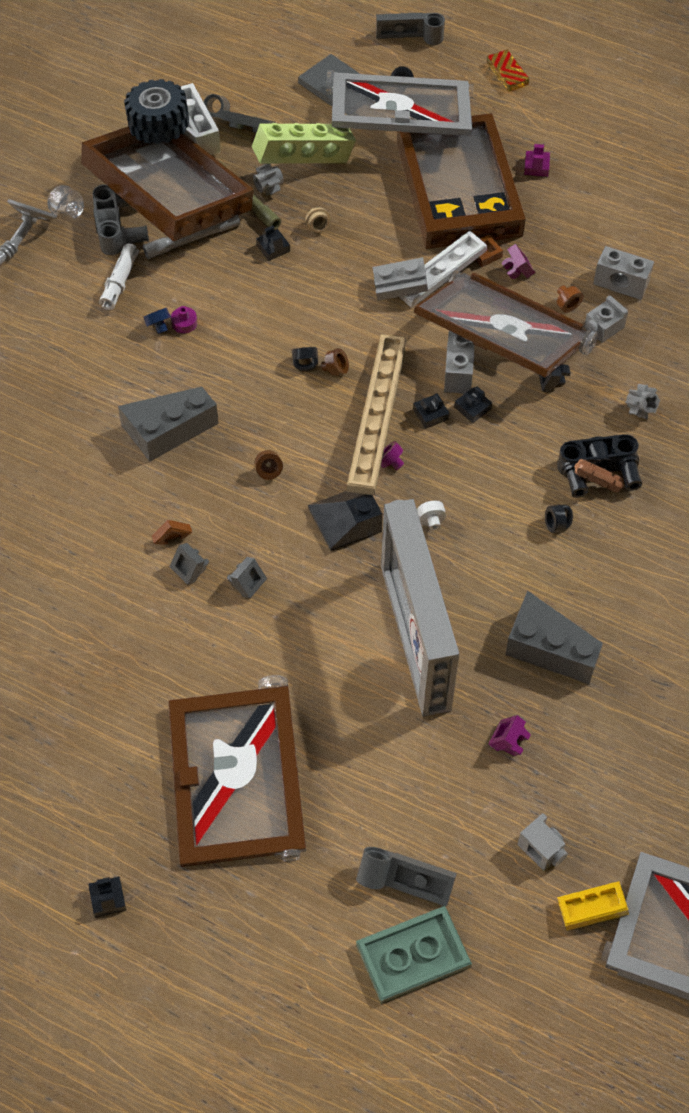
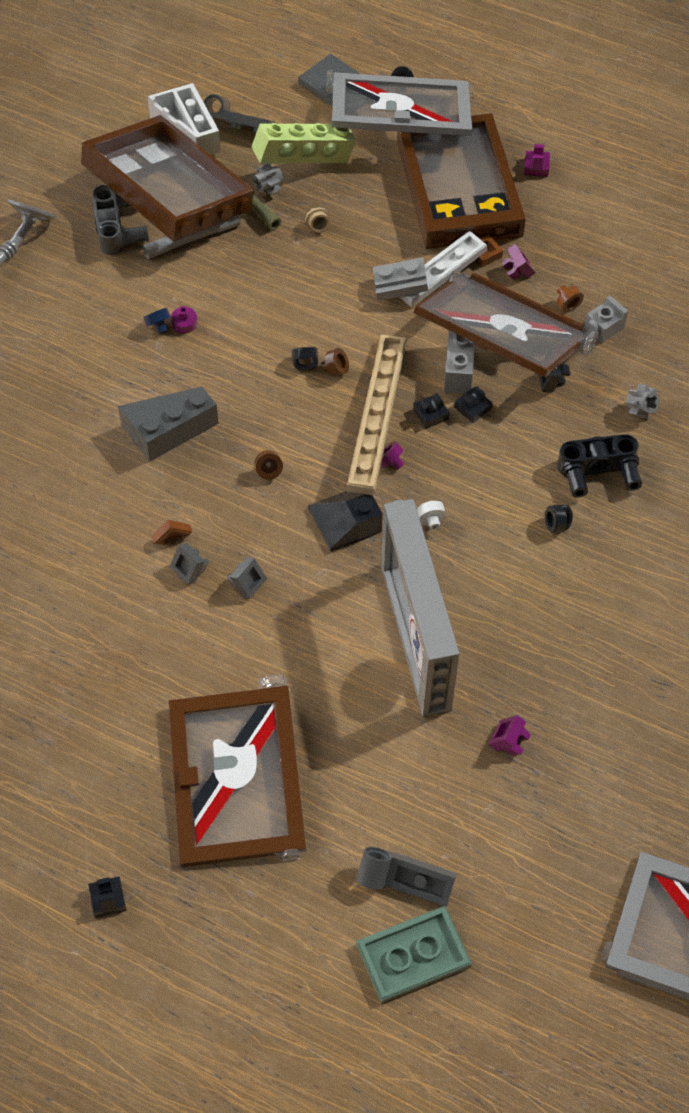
clear head [47,185,85,222] -> none
white pin [99,244,139,310] -> none
black wheel [124,79,189,144] -> none
black tile [256,226,290,261] -> none
dark grey plate [376,12,445,45] -> none
clear yellow tile [486,49,530,92] -> none
dark grey wedge [505,590,603,684] -> none
light grey brick [517,813,568,871] -> none
yellow plate [557,881,629,931] -> none
nougat axle [574,459,624,493] -> none
light grey brick [593,246,654,300] -> none

